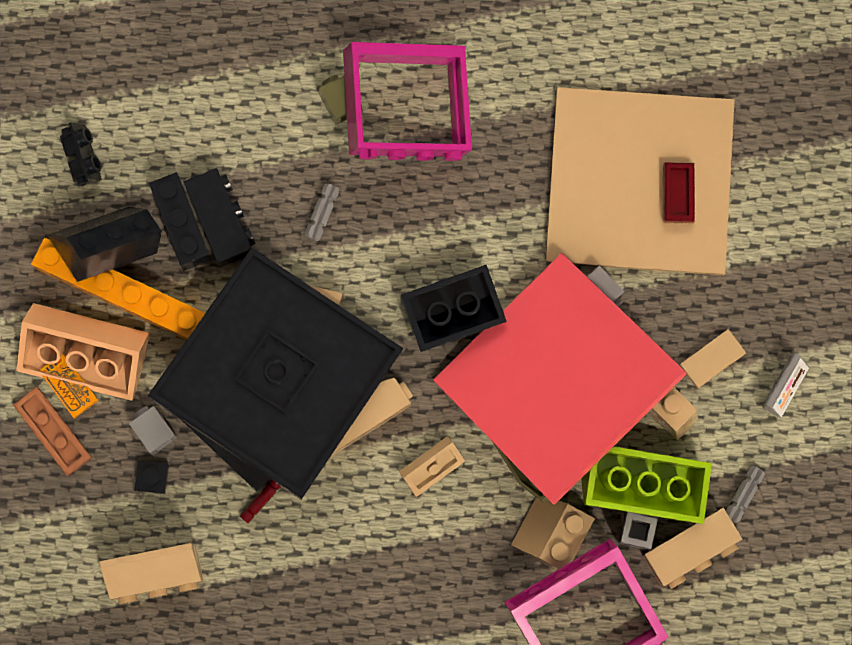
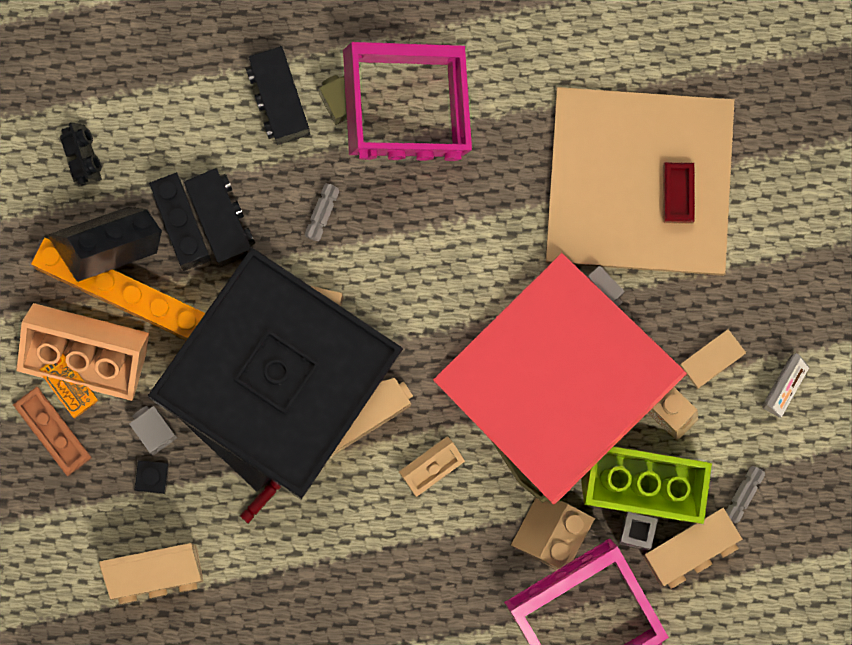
black slope [400,264,507,352] -> none
none -> black brick [245,46,311,145]

